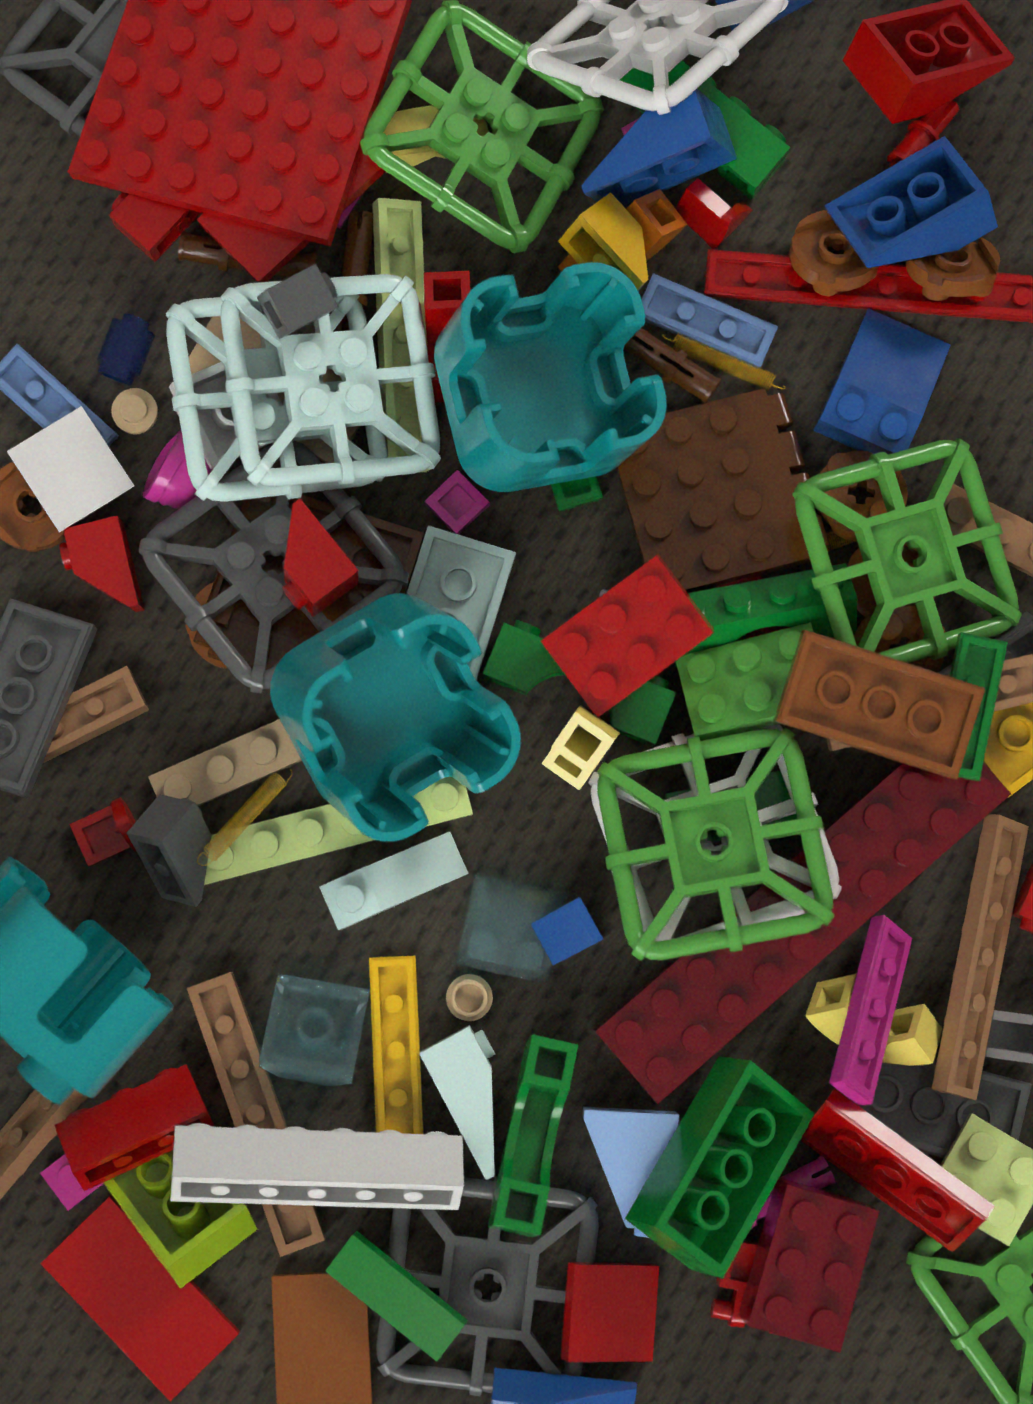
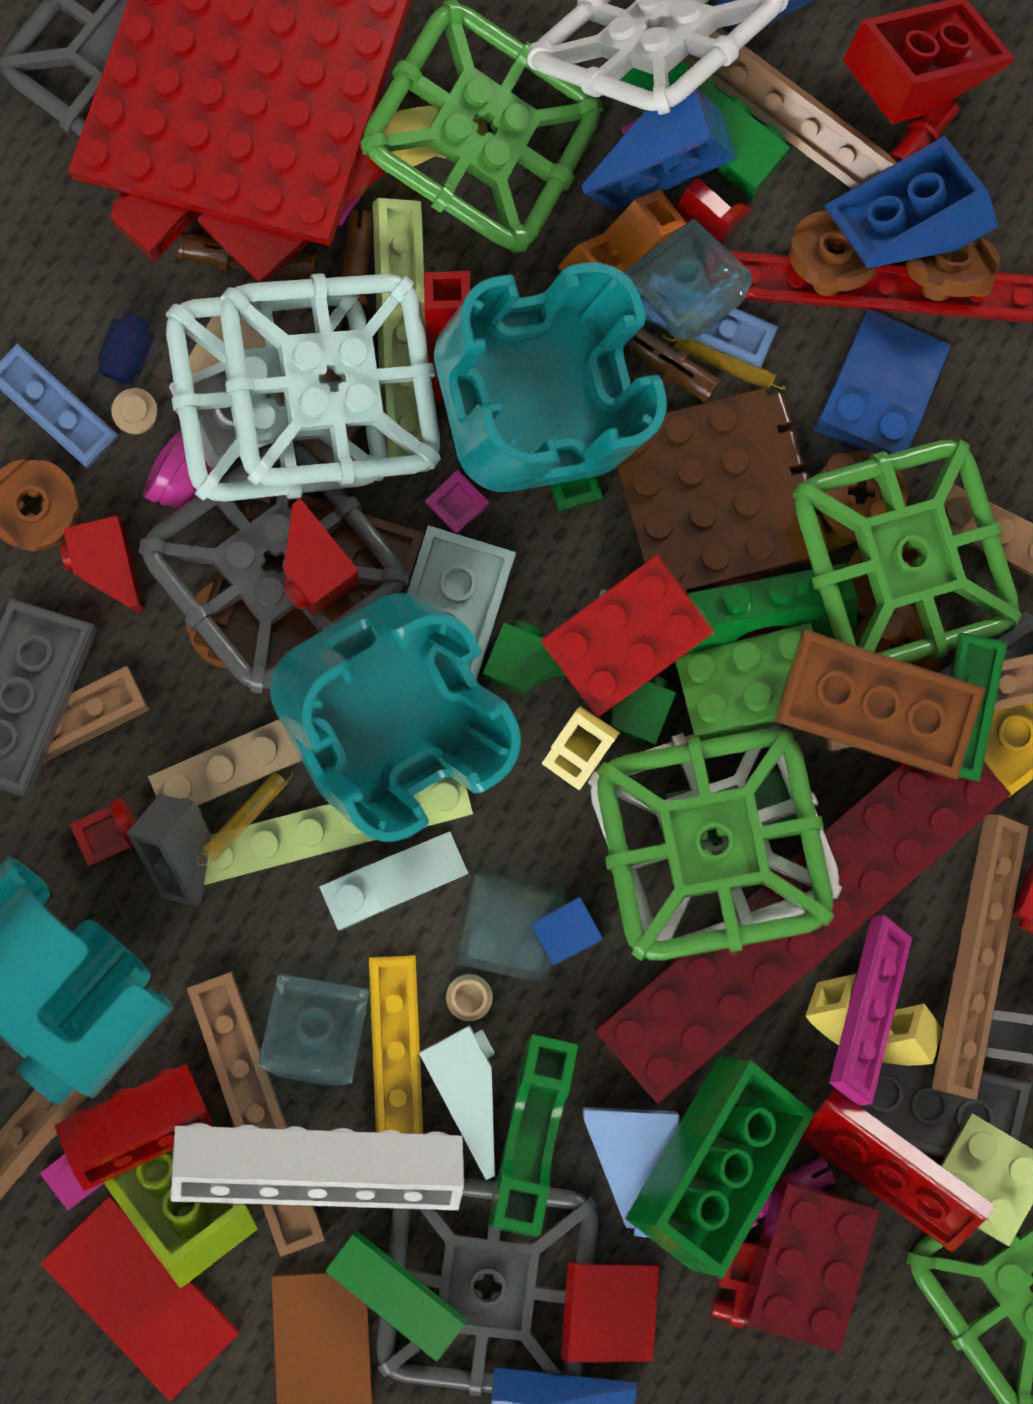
white sticker [7,406,134,532] -> none
dark grey brick [257,264,338,339] -> none
yellow slope [558,192,649,291] -> none
none -> clear light blue slope [623,219,753,340]
none -> medium nougat plate [682,28,899,189]

